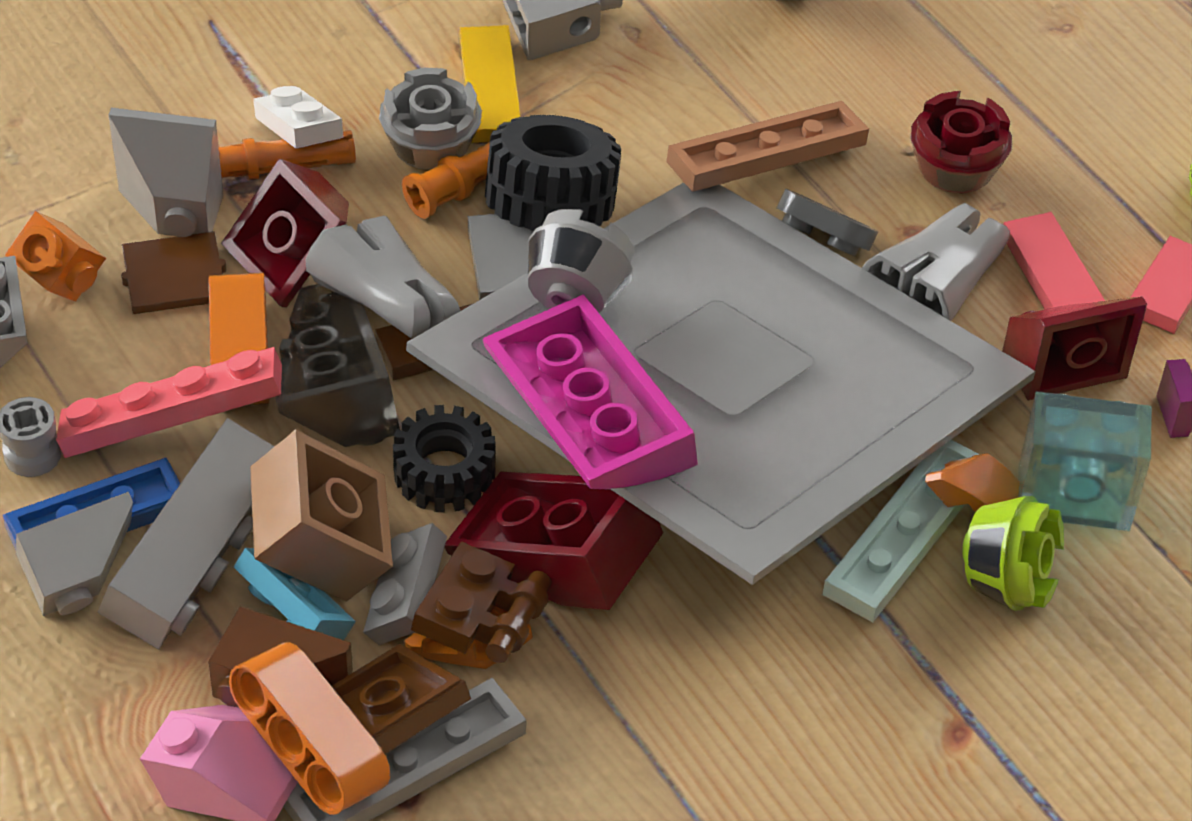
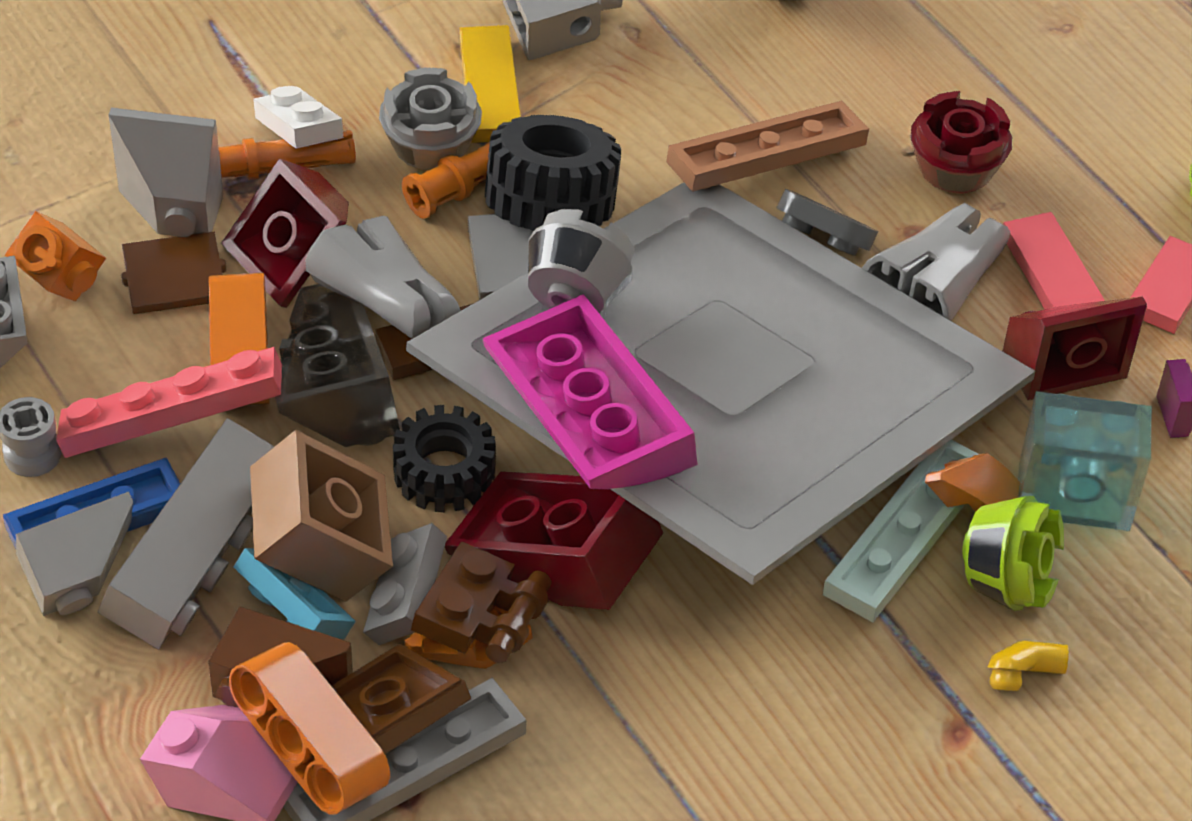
none -> yellow arm [987,641,1069,691]

